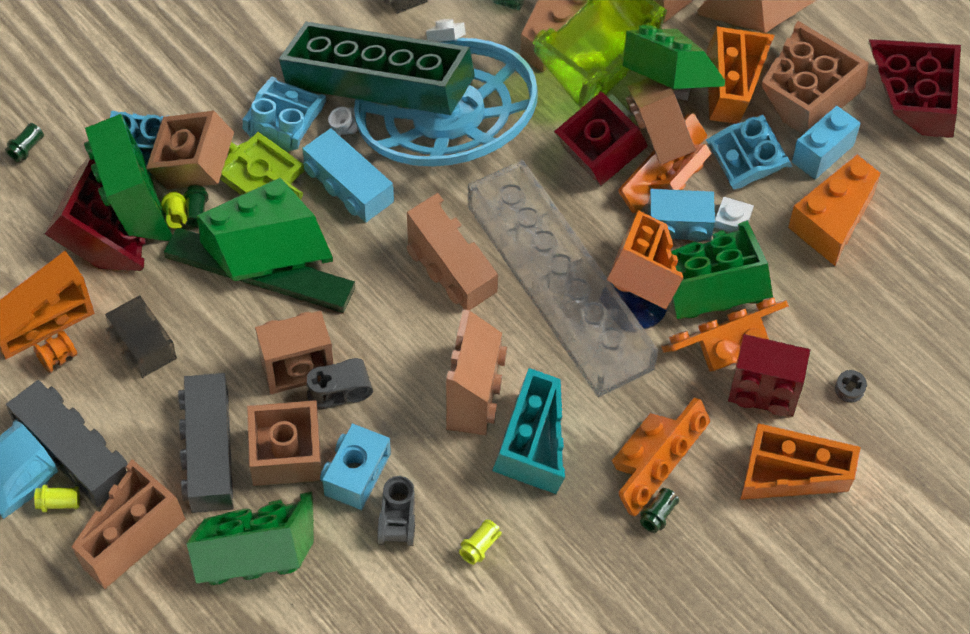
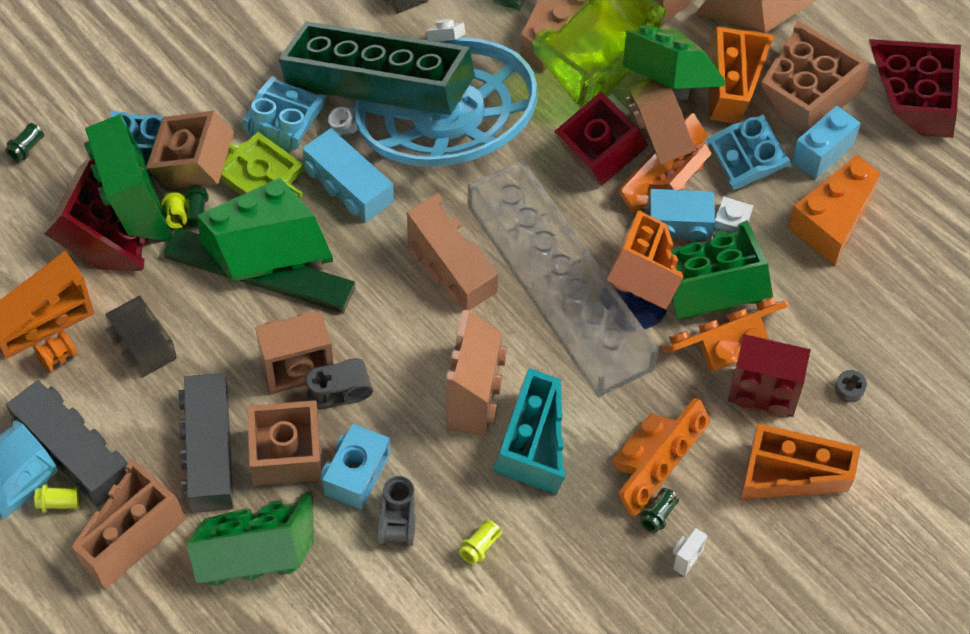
none -> white plate [673,528,708,576]

